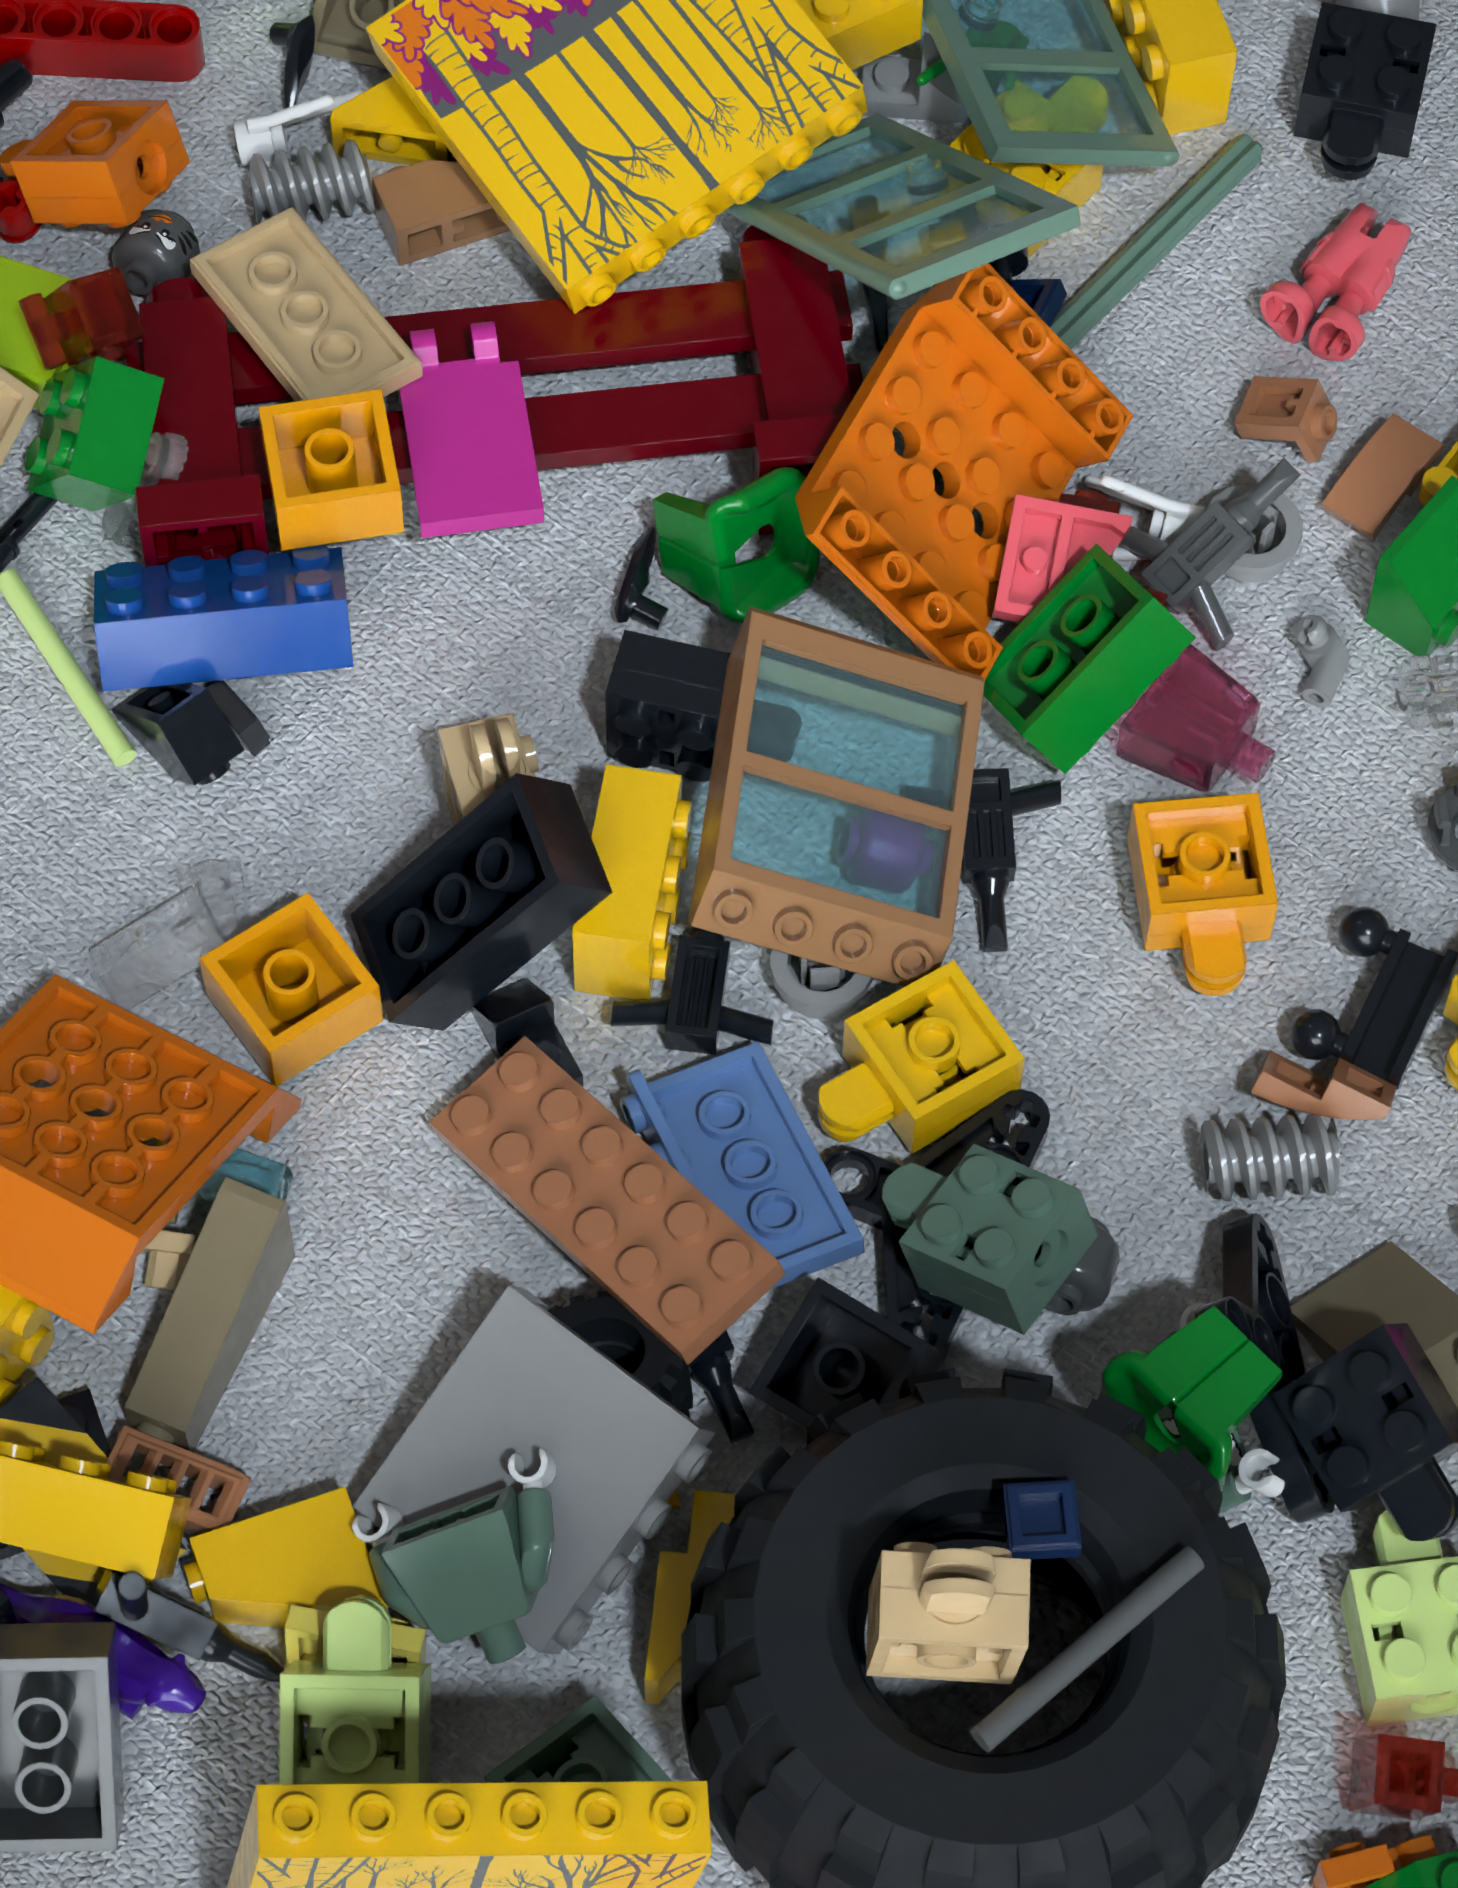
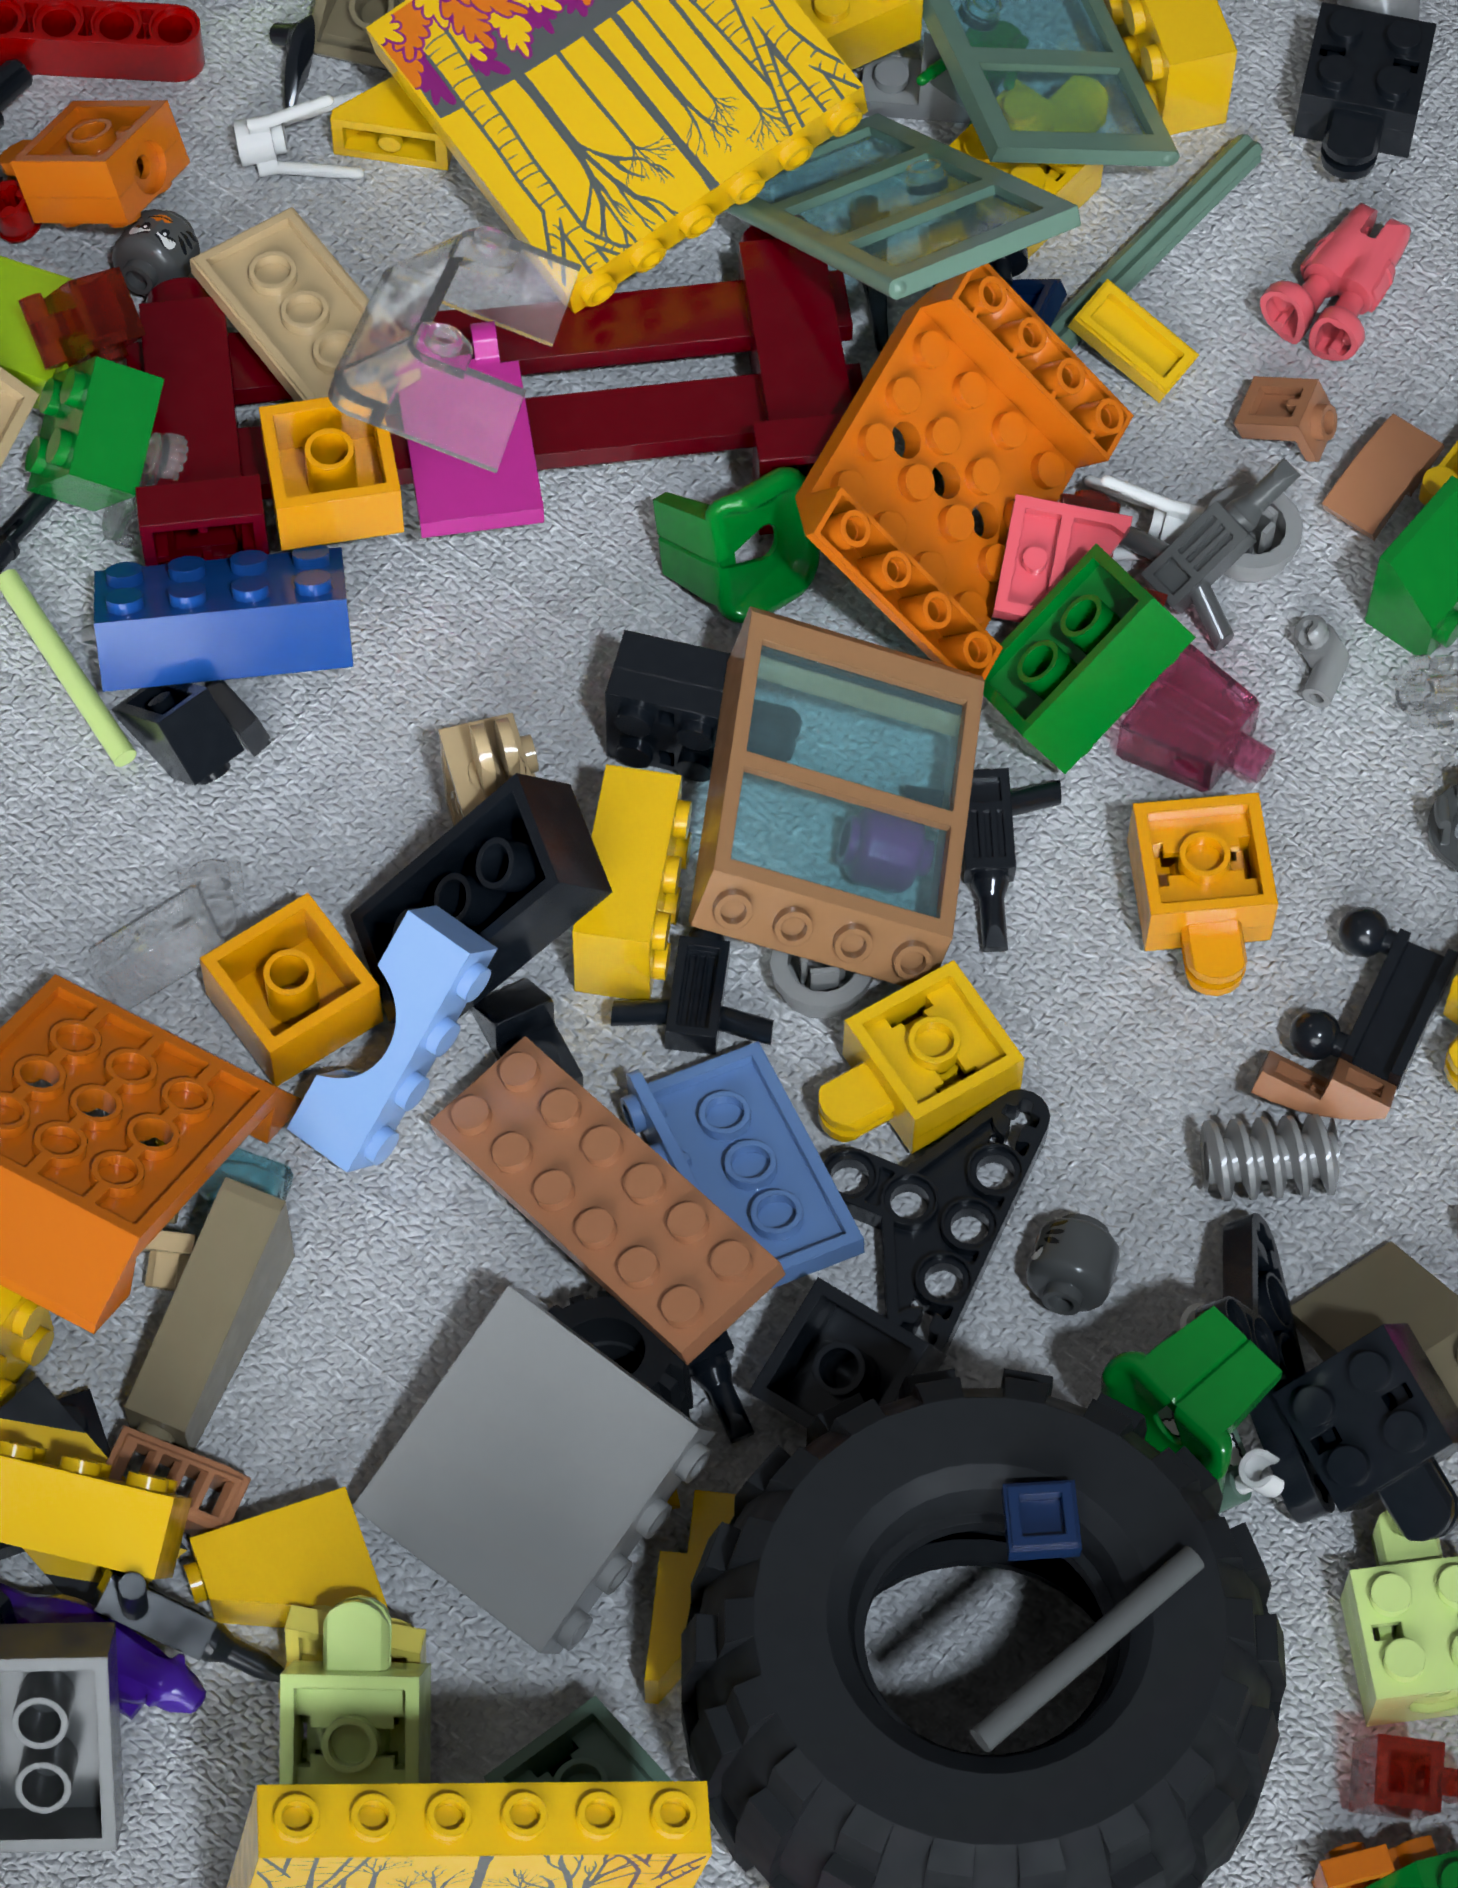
light grey piece [248,139,375,225] -> none
sand green torso [352,1448,556,1664] -> none
medium nougat slope [372,160,511,266] -> none
black bar [614,527,669,630] -> none
tan brick [866,1542,1031,1684] -> none
sand green brick [882,1144,1098,1335] -> none
none -> light blue arch [287,905,498,1172]
none -> clear windscreen [328,226,582,473]
none -> yellow tile [1067,279,1199,403]

